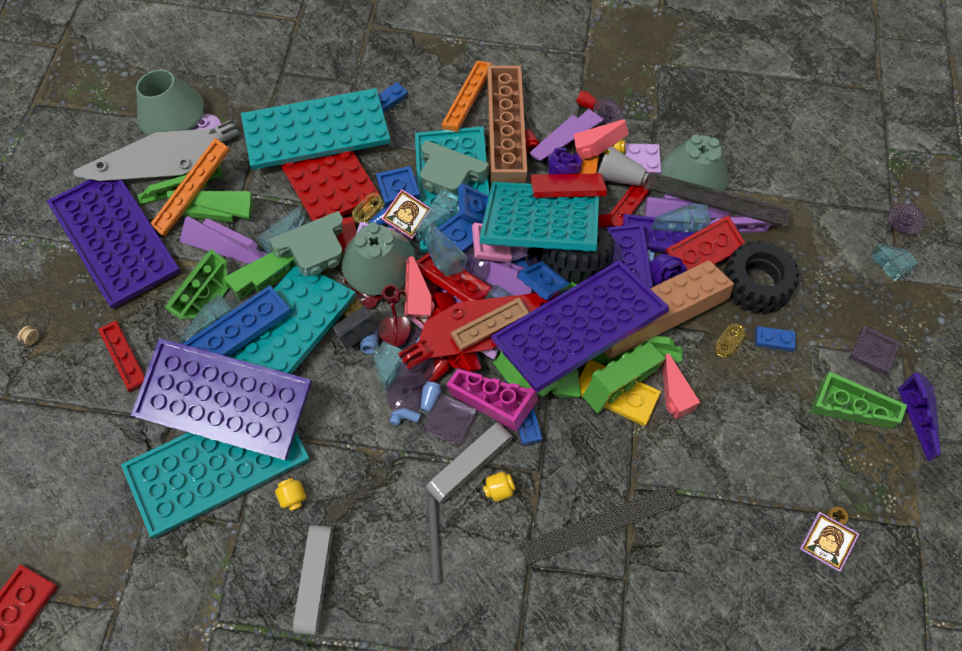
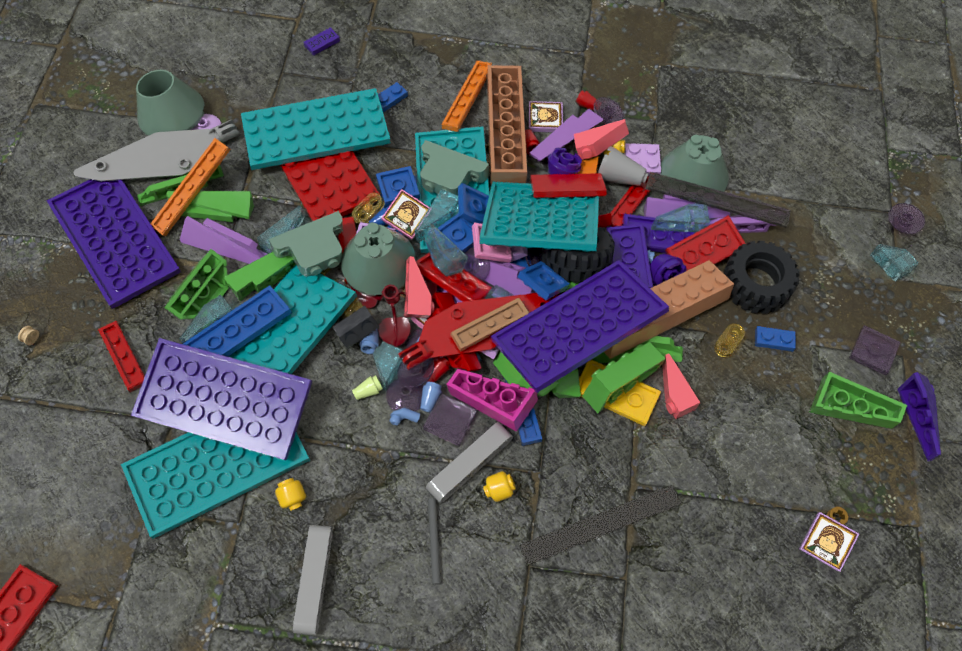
none -> dark purple tile [304,27,340,56]
none -> yellowish green cone [352,375,383,400]
none -> tile [529,101,563,132]

